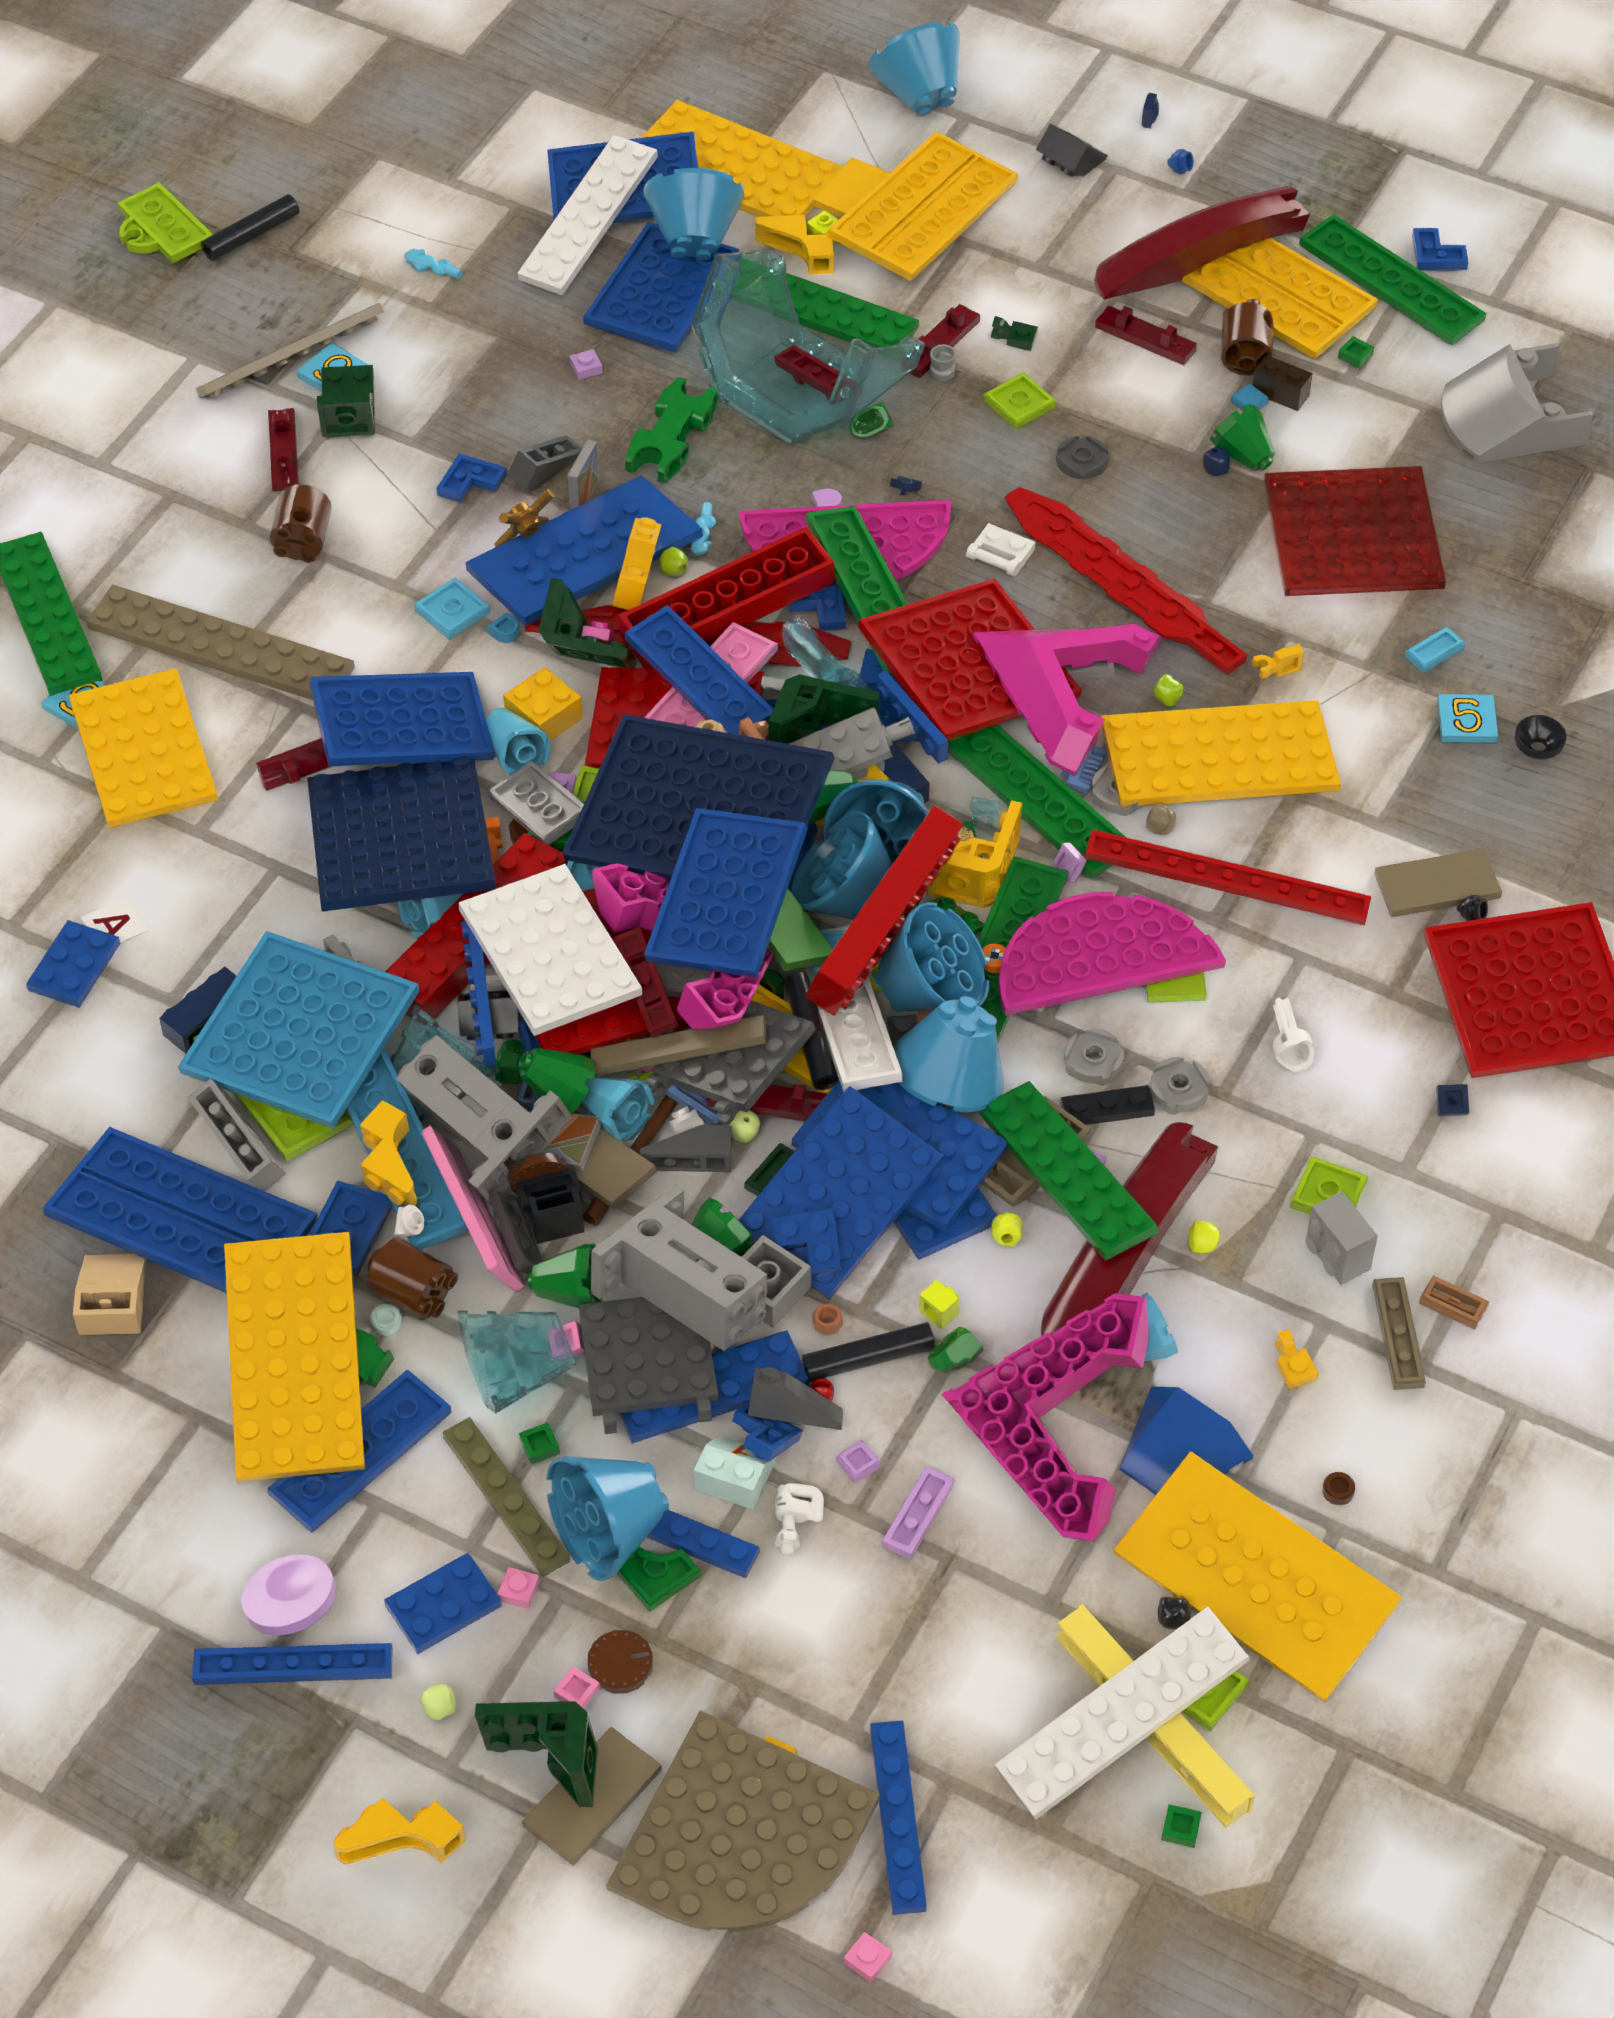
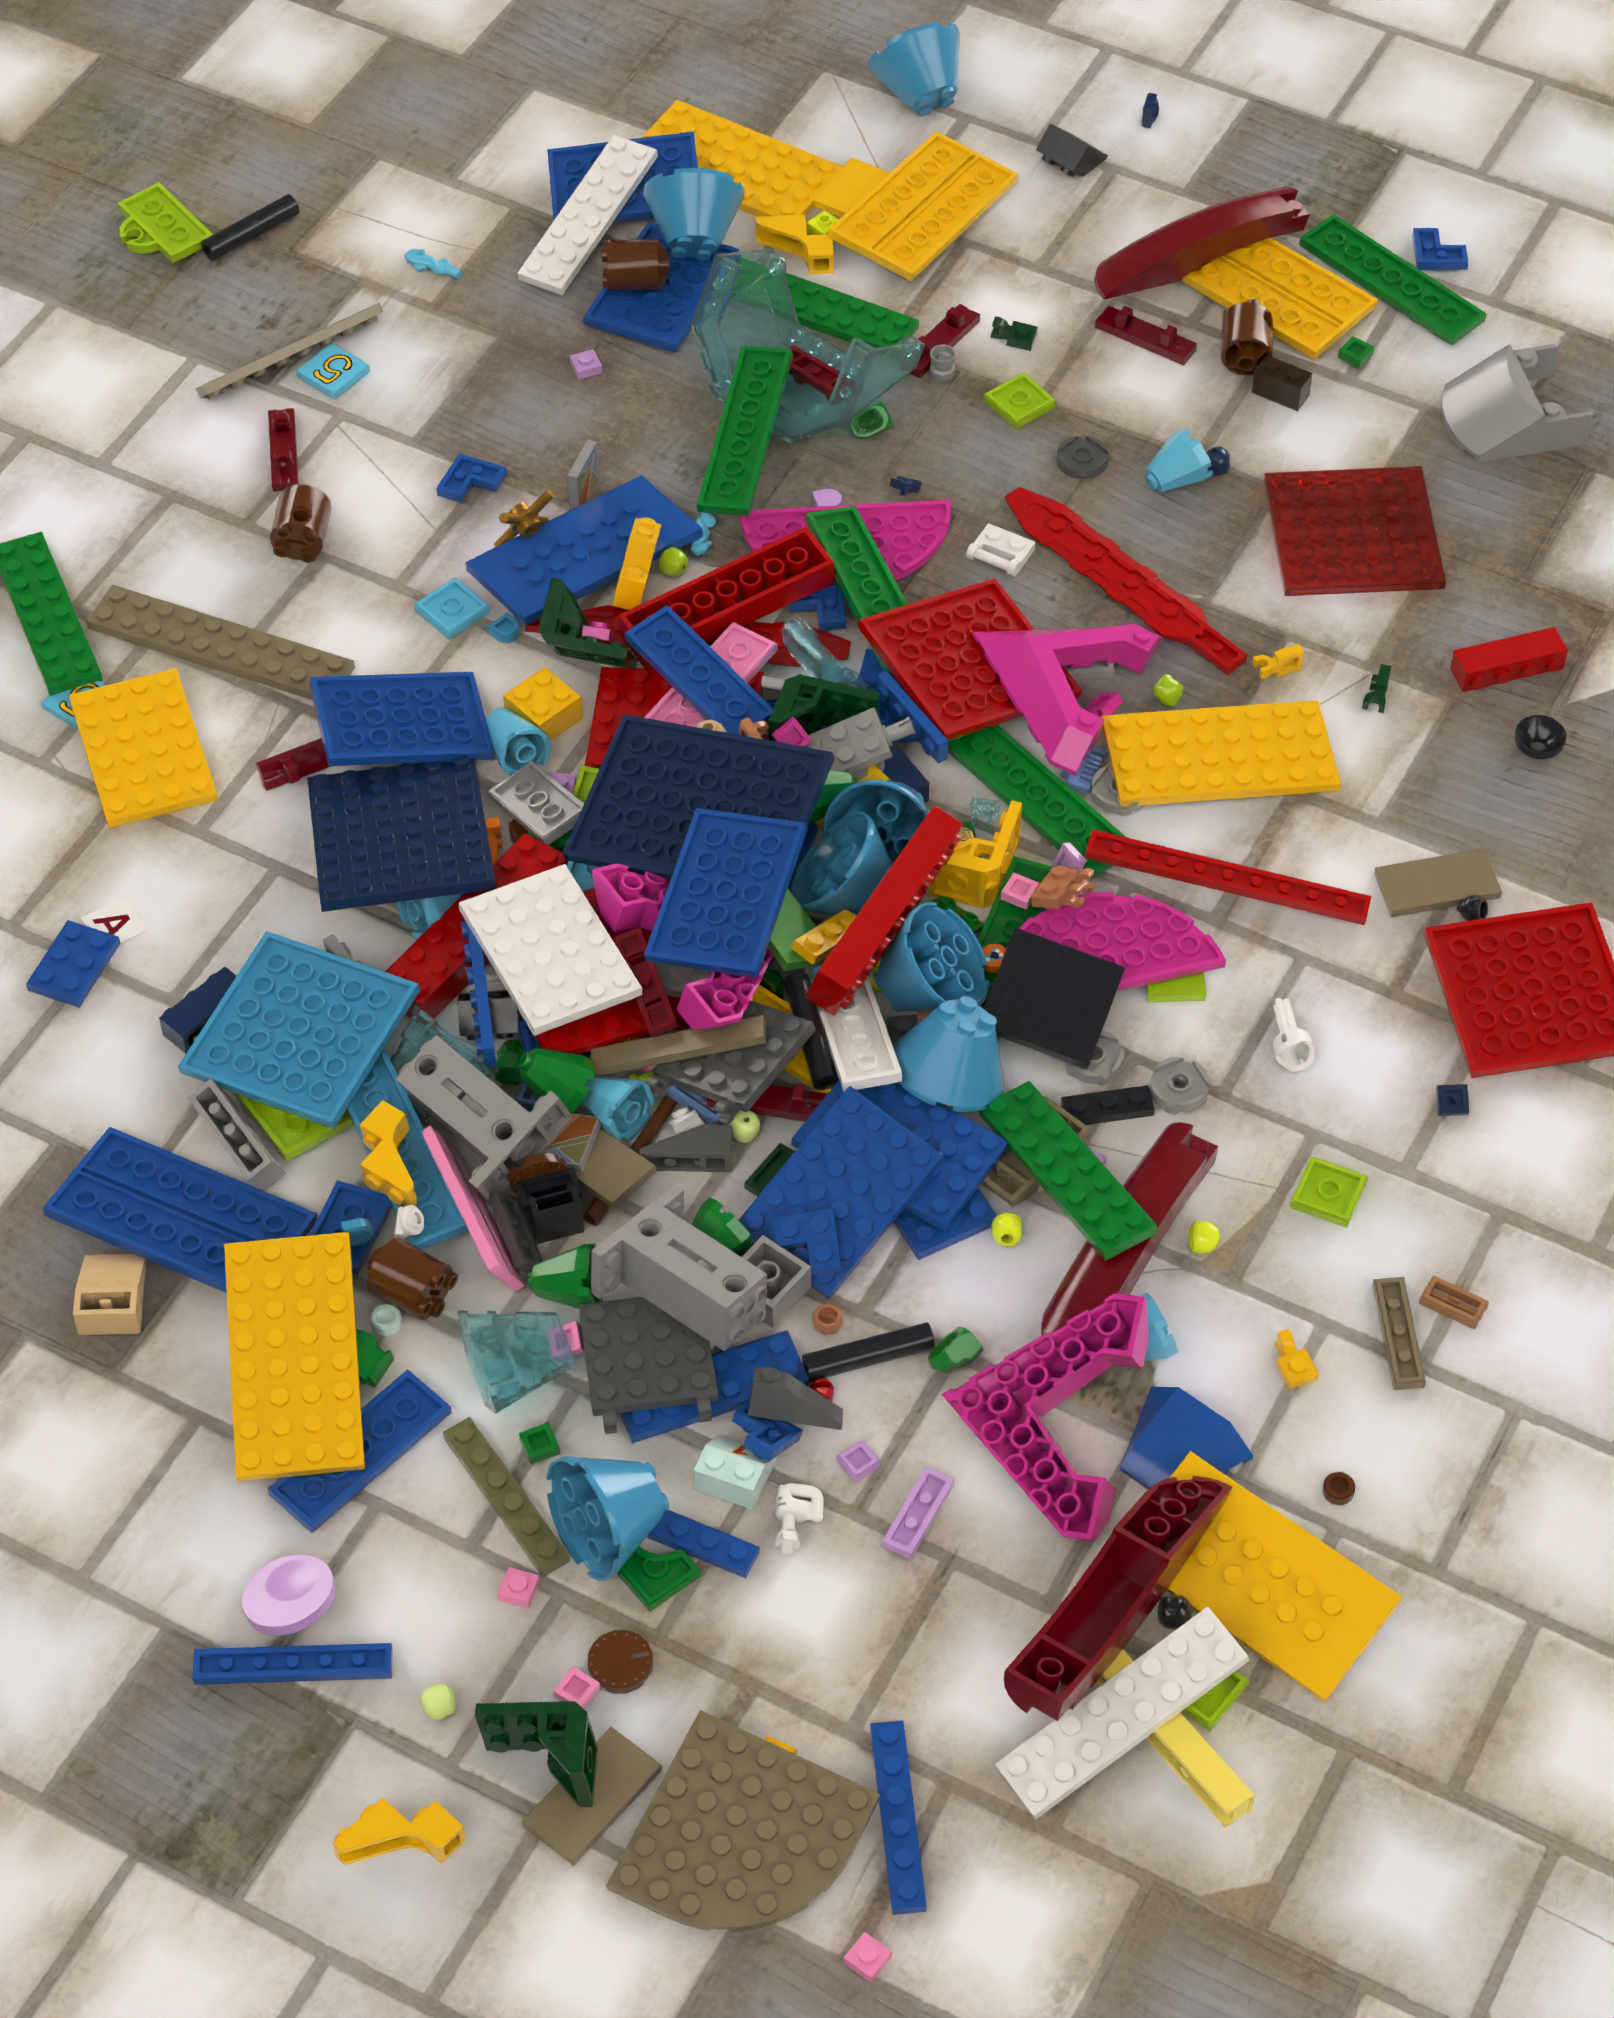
dark green bracket [317,365,375,437] -> none
blue plate [384,1552,502,1654] -> none
dark grey slope [507,435,582,491] -> none
green piece [625,377,719,483] -> none
neon yellow plate [919,1280,959,1329] -> none
dark tan piece [1146,803,1176,835] -> none
green plate [1161,1804,1202,1848] -> none
blue plate [1167,149,1194,174] -> none
green cone [1210,404,1275,471] -> none
dark azure tile [1231,384,1269,412] -> none
light grey brick [1306,1191,1378,1285] -> none
medium azure tile [1405,627,1465,673] -> none
medium azure tile [1437,694,1498,743] -> none
none -> dark azure tile [341,1218,374,1247]
none -> reddish brown cylinder [602,239,669,291]
none -> green plate [697,346,793,516]
none -> dark pink plate [771,717,812,747]
none -> yellow plate [791,910,856,965]
none -> black tile [983,927,1125,1069]
none -> bright pink plate [1001,873,1039,910]
none -> dark red slope [1003,1476,1232,1721]
none -> nougat plate [1031,866,1096,909]
none -> dark pink plate [1085,692,1123,717]
none -> medium azure cone [1145,429,1213,492]
none -> dark green plate [1362,664,1392,713]
none -> red brick [1450,627,1568,692]

